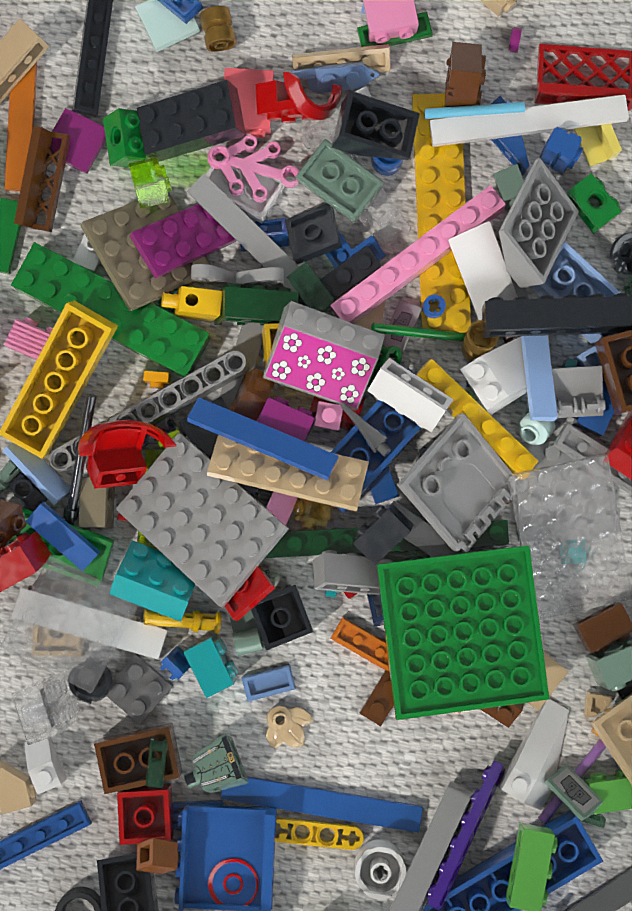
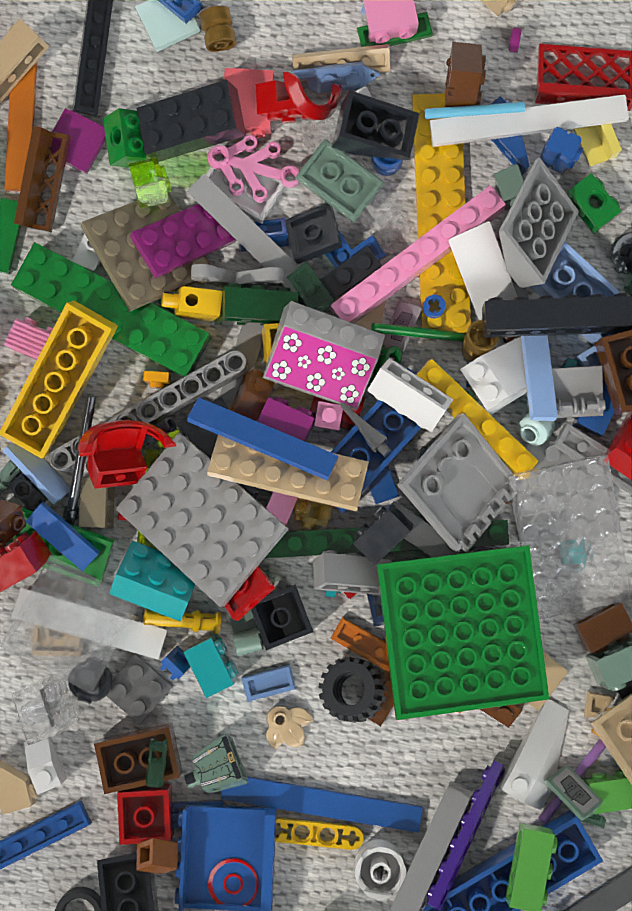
none -> black tyre [318,657,387,723]

